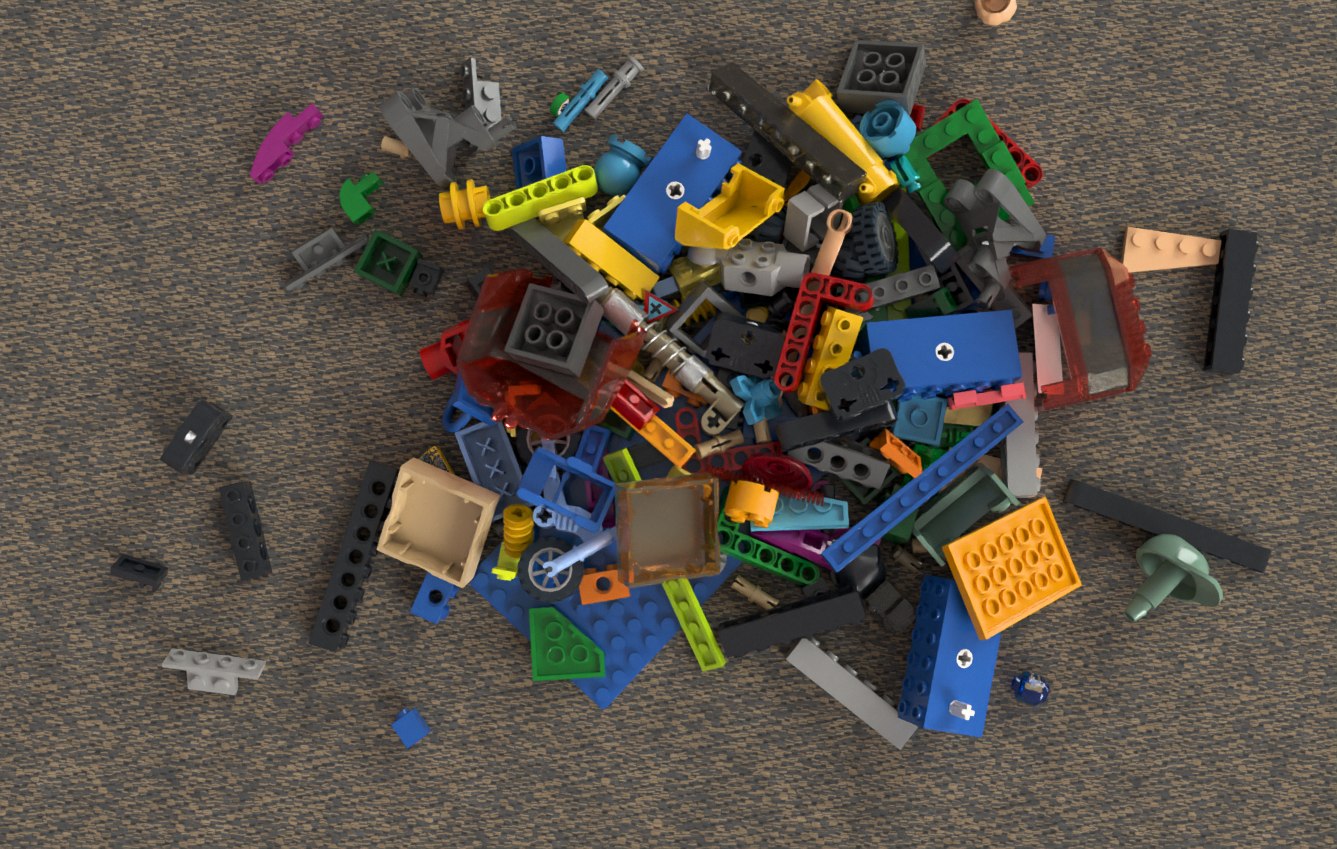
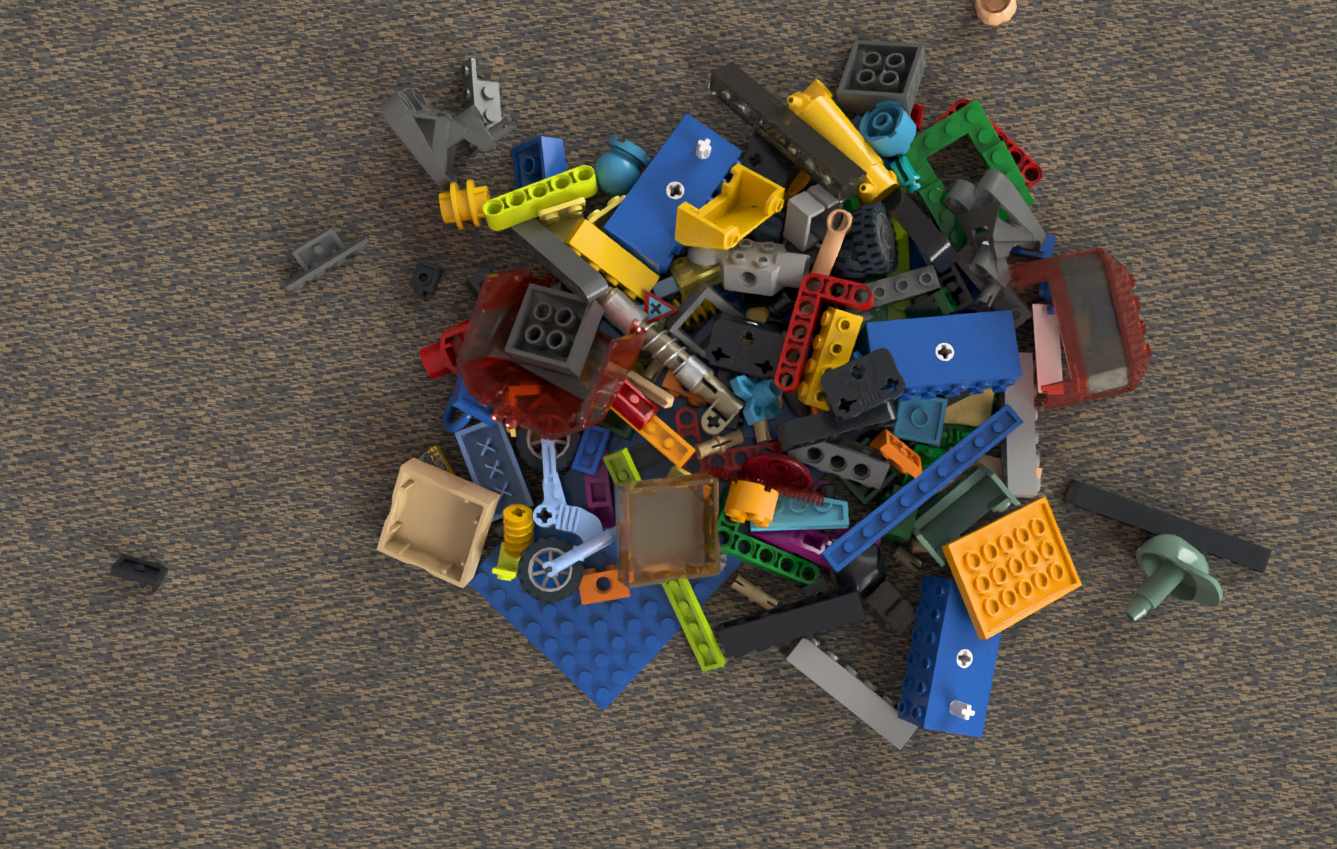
black axle [160,400,233,474] -> none
light grey bracket [162,649,266,695] -> none
black brick [219,481,273,581] -> none
magenta slope [250,104,324,184] -> none
black brick [308,460,400,653] -> none
green brick [340,171,384,226] -> none
dark green brick [353,229,423,297] -> none
tan pin [381,136,412,159] -> none
blue brick [391,707,431,749] -> none
blue brick [410,572,460,624] -> none
blue piece [514,446,619,533] -> none
green plate [529,606,606,681] -> none
green tile [550,93,571,117] -> none
dark azure pin [552,69,608,133] -> none
light grey pin [584,55,644,120] -> none
coral piece [947,382,1026,410] -> none
clear blue head [1011,671,1050,706] -> none
light nougat wing [1119,227,1221,274] -> none
black brick [1203,228,1259,375] -> none

